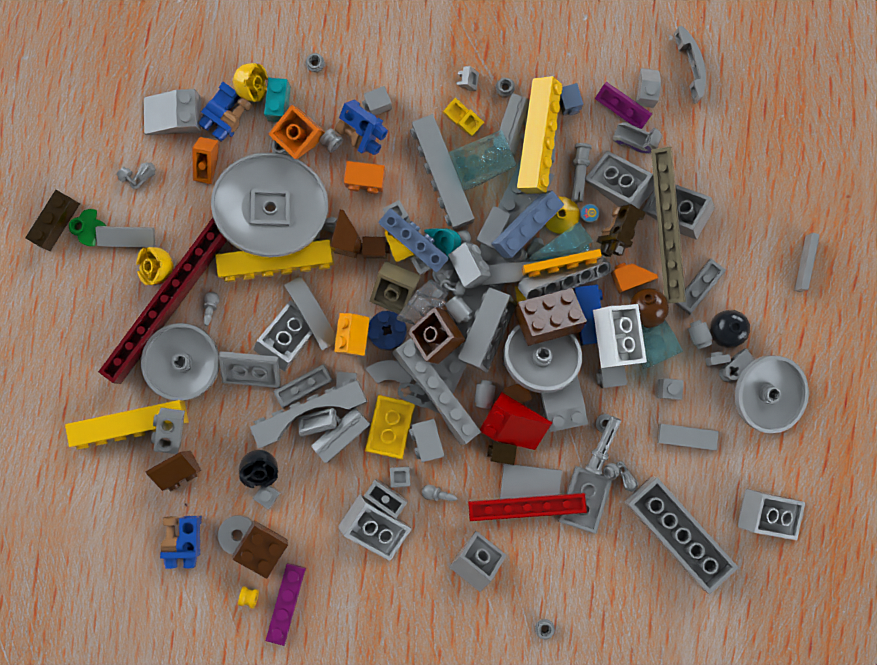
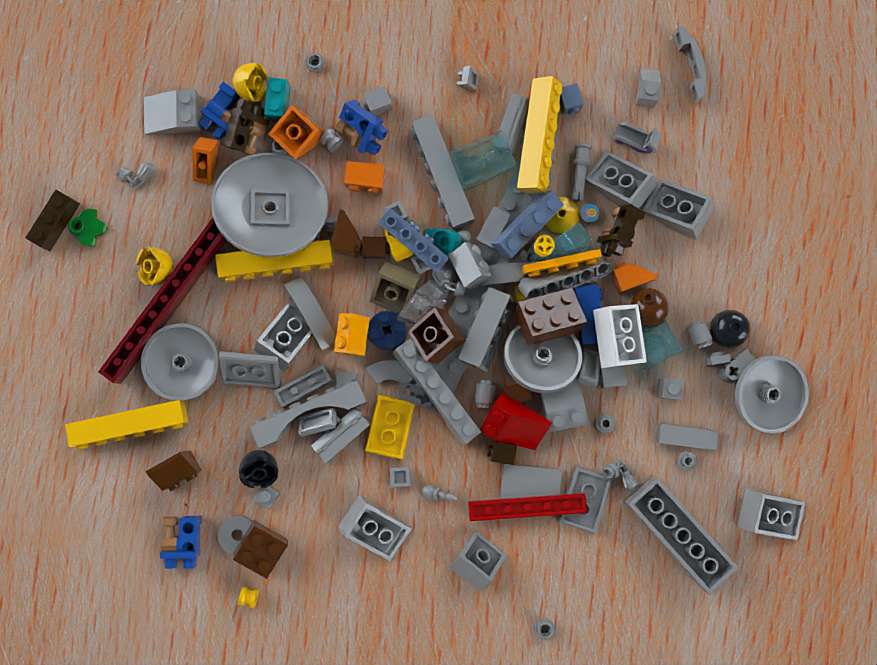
light grey tile [96,226,156,247] -> none
light grey brick [151,408,185,454] -> none
light grey bar [203,292,219,326] -> none
magenta plate [265,563,306,646] -> none
light grey brick [364,478,408,519] -> none
light grey brick [409,419,444,462] -> none
yellow slope [442,97,484,136] -> none
light grey brick [445,295,473,324] -> none
light grey plate [496,78,515,97] -> none
light grey pin [585,416,622,475] -> none
magenta plate [595,81,652,129] -> none
dark tan plate [651,147,686,304] -> none
light grey tile [675,258,726,315] -> none
light grey tile [794,233,820,292] -> none
none -> dark brown hips [220,100,269,155]
none -> yellow wheel [534,235,555,257]
none -> light grey tile [577,347,601,388]
none -> light grey plate [677,452,697,471]

